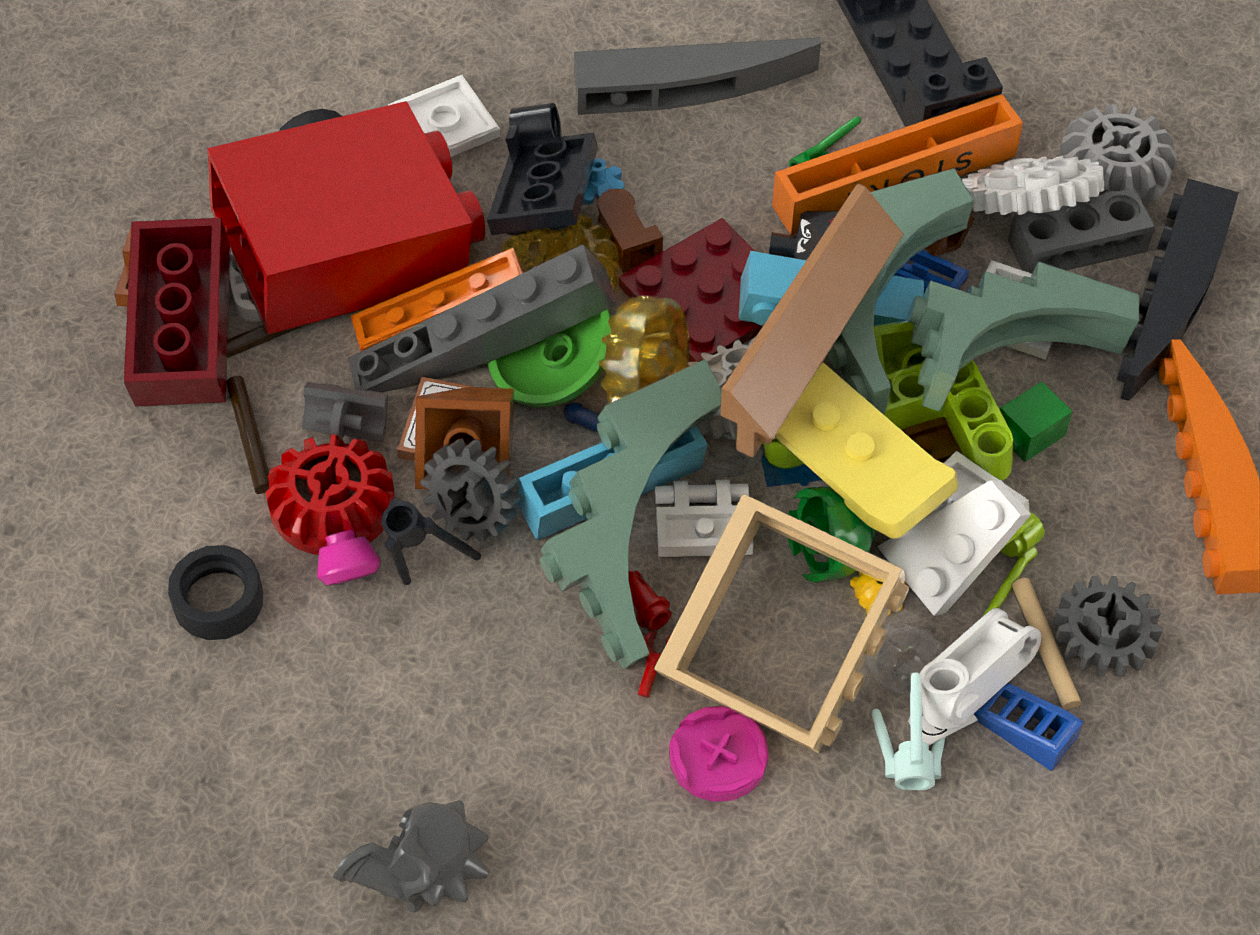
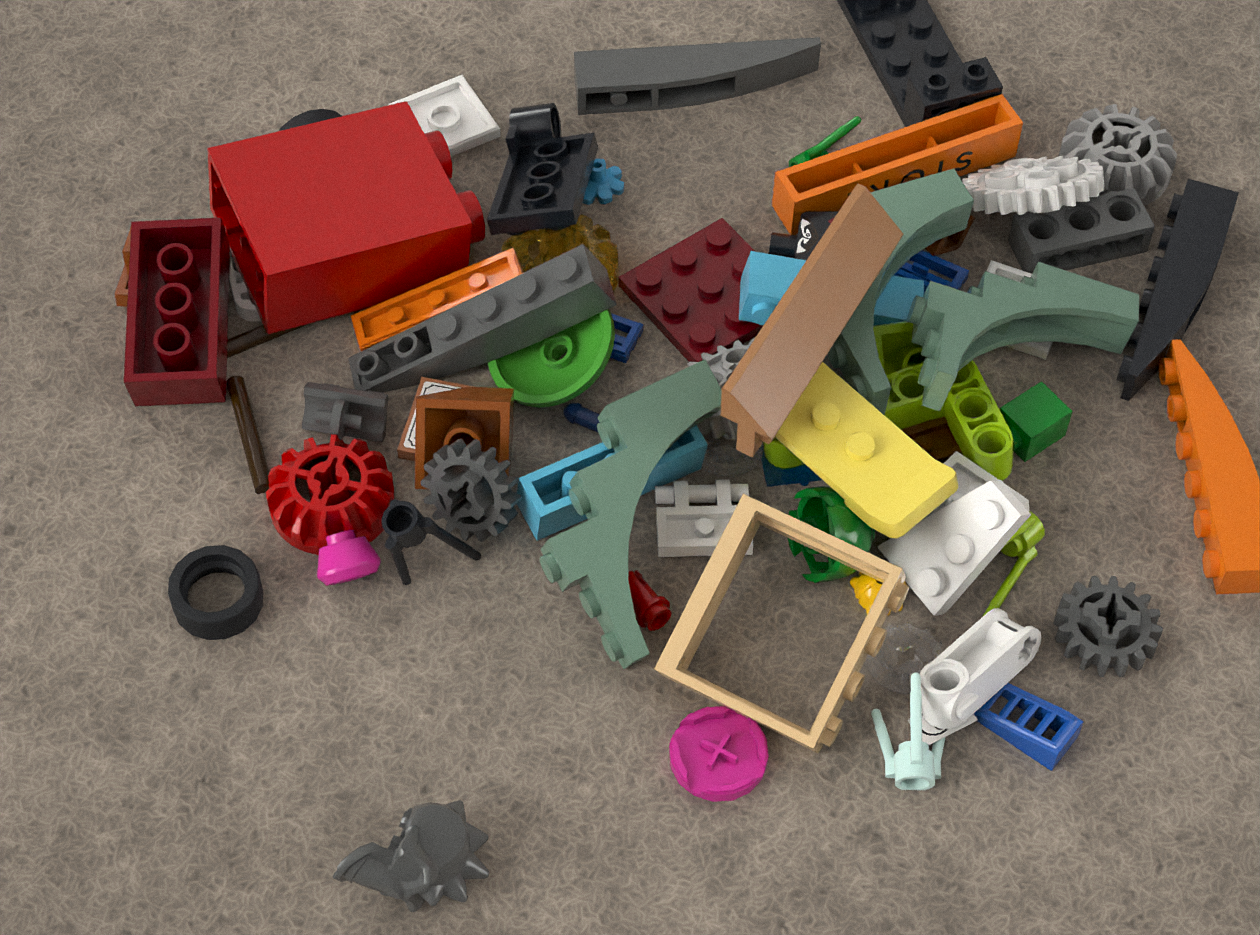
reddish brown leg [597,188,663,273] -> none
clear yellow gear [599,296,689,403] -> none
red hand [637,631,671,698] -> none
tan bar [1012,578,1082,710] -> none

